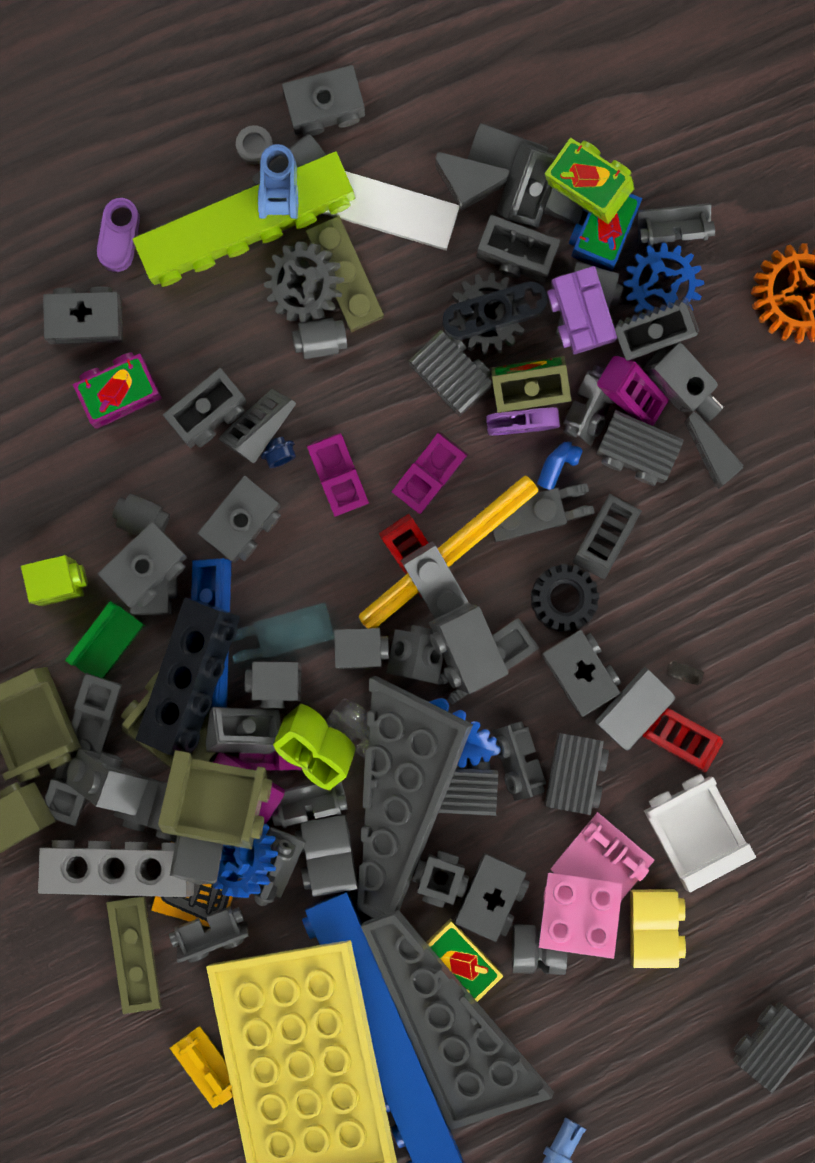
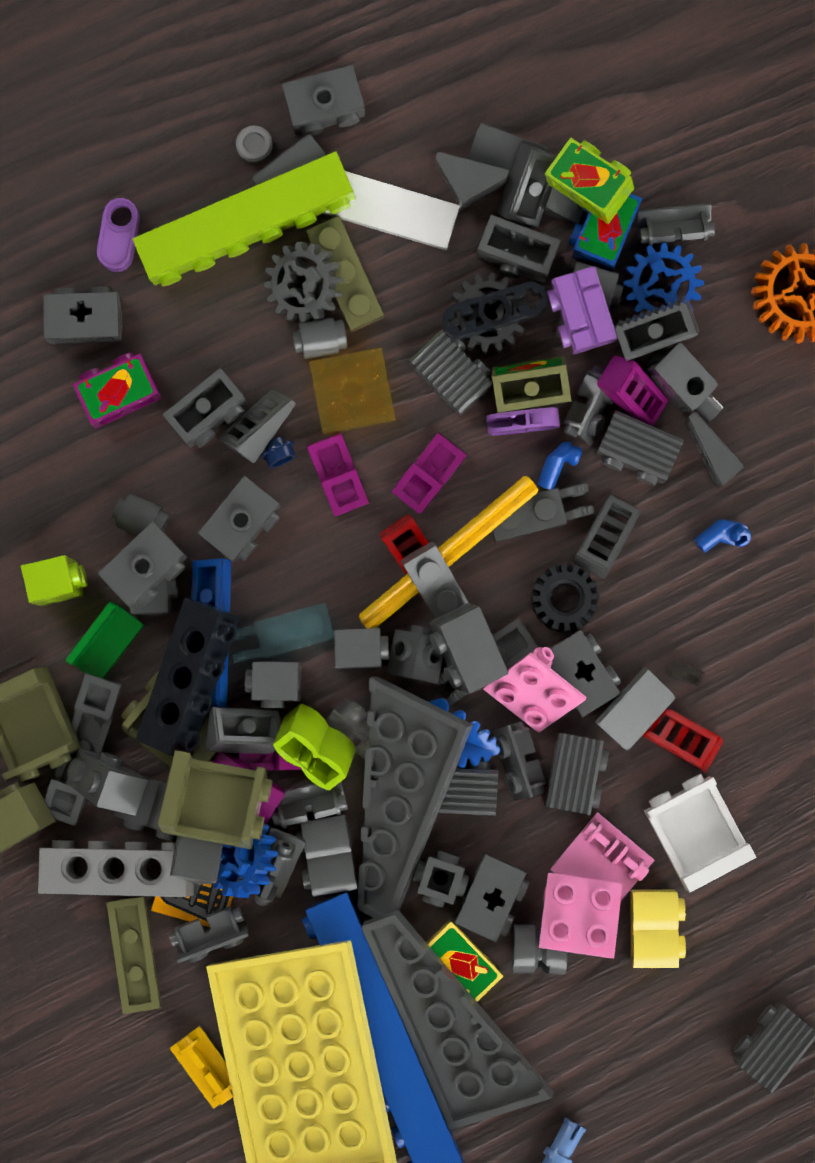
medium blue piece [258,144,298,219] -> none
none -> clear yellow plate [309,347,396,435]
none -> bright pink hinge [483,647,587,733]
none -> blue arm [694,519,751,553]

